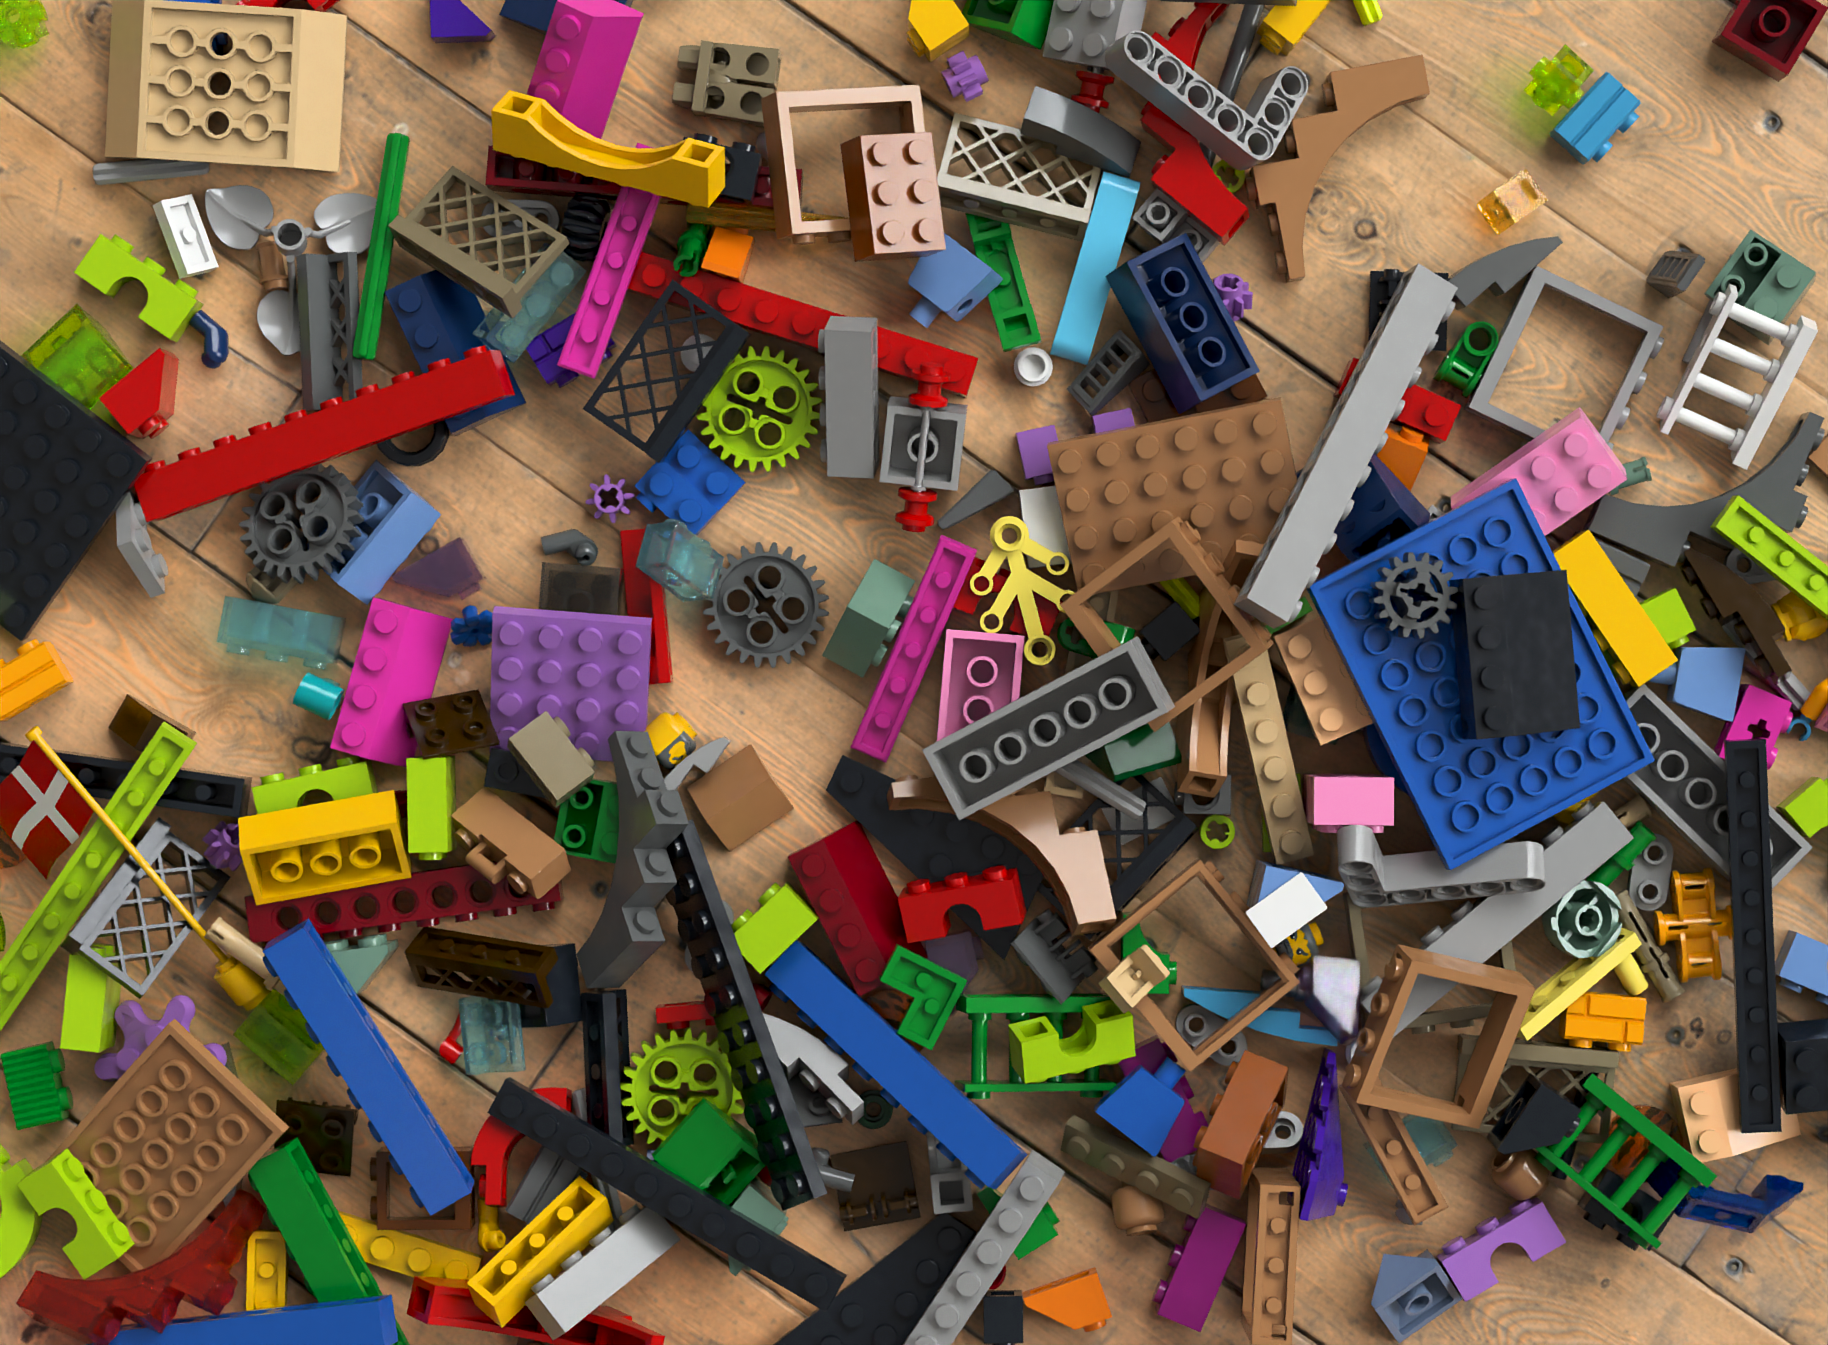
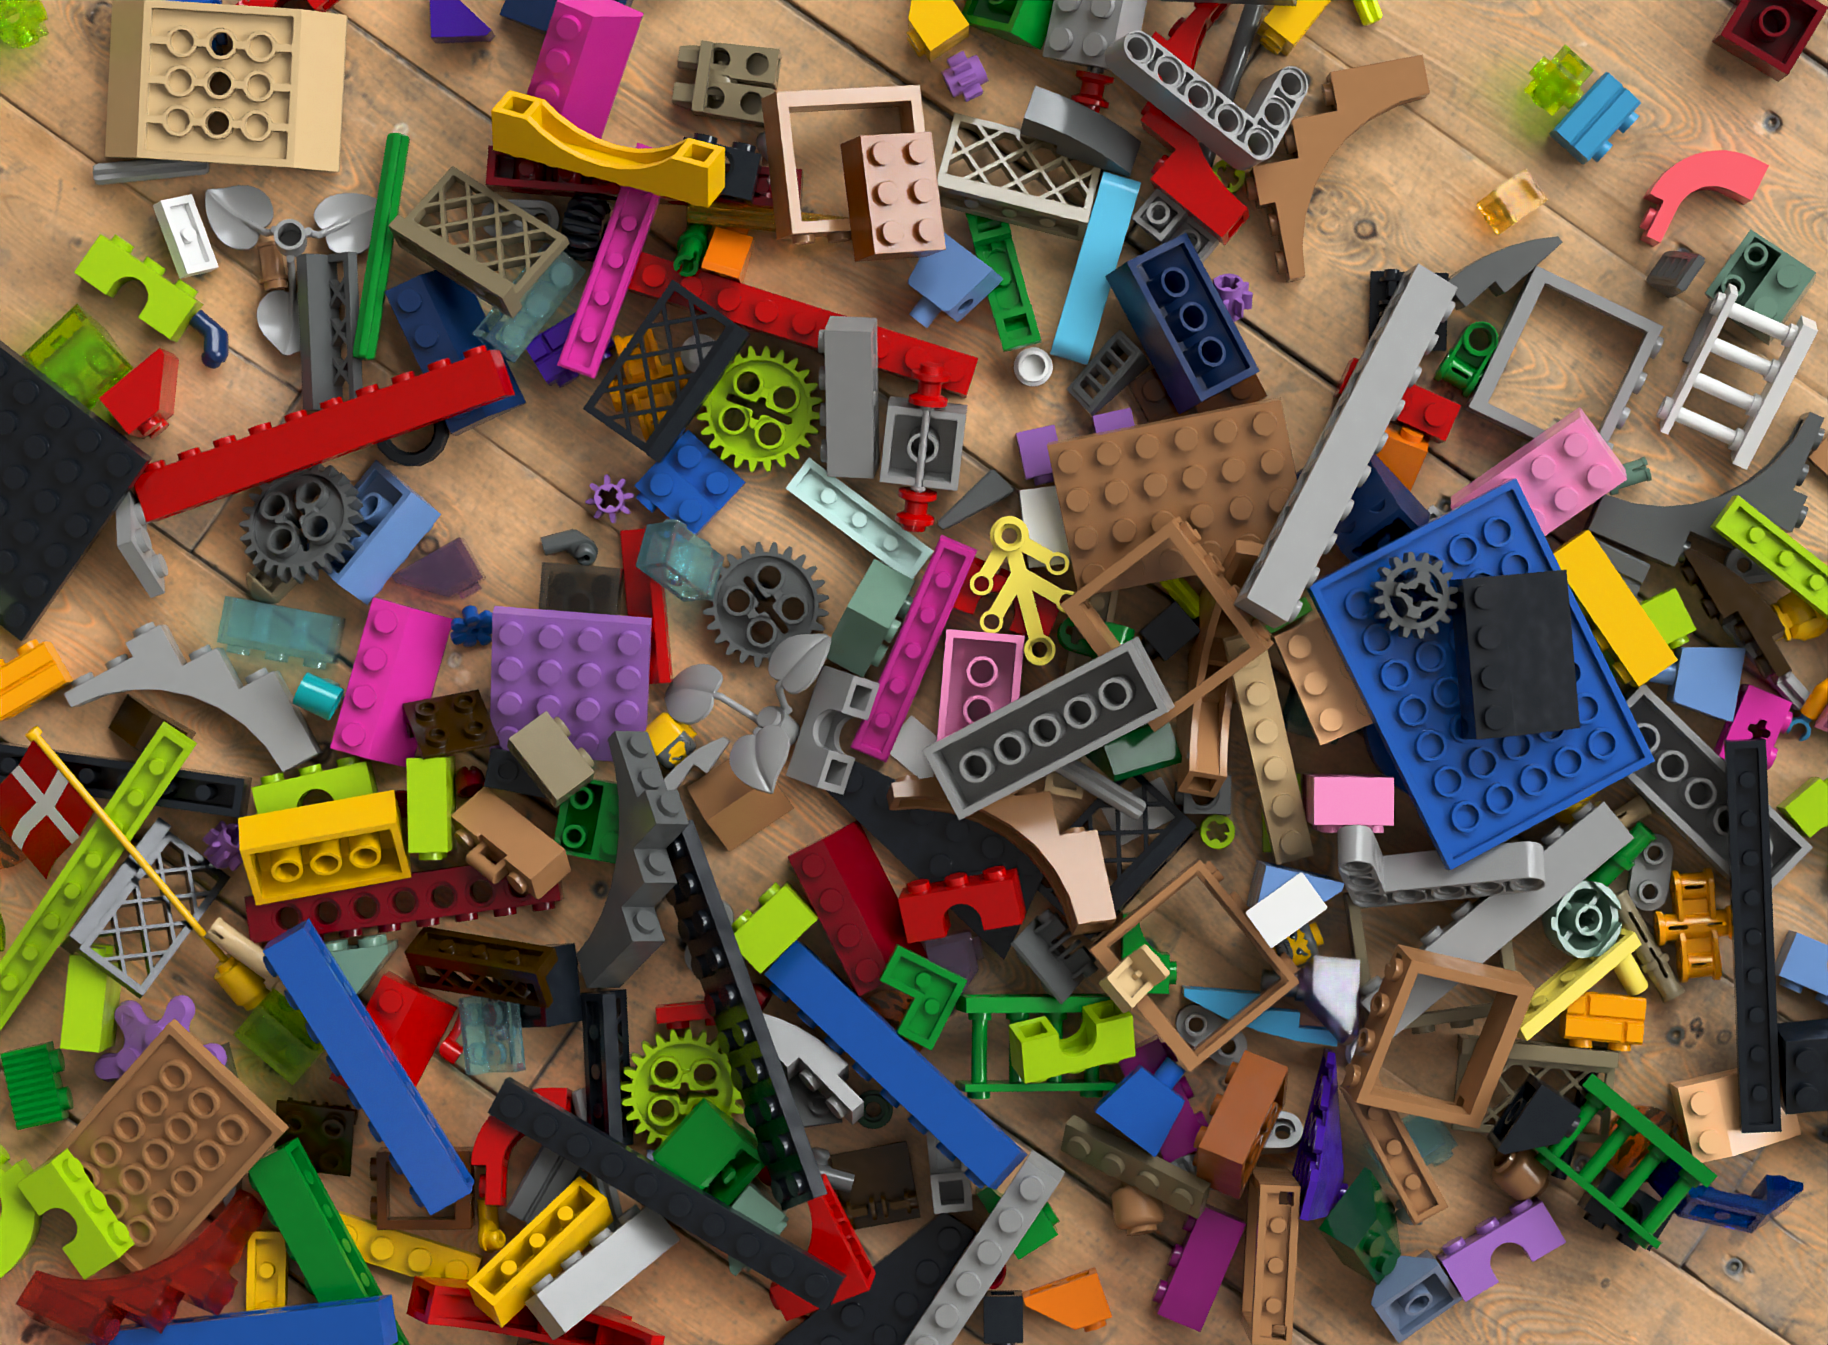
none -> light grey arch [64,622,323,772]
none -> red slope [329,971,458,1088]
none -> dark red hinge [454,766,485,798]
none -> light orange axle [608,328,689,442]
none -> light grey plant [664,634,831,794]
none -> red arch [769,1174,876,1321]
none -> light aqua plate [786,458,934,579]
none -> light grey arch [786,665,880,795]
none -> white sticker [890,716,937,779]
none -> dark green slope [1318,1167,1401,1285]
none -> coral arch [1639,150,1769,247]

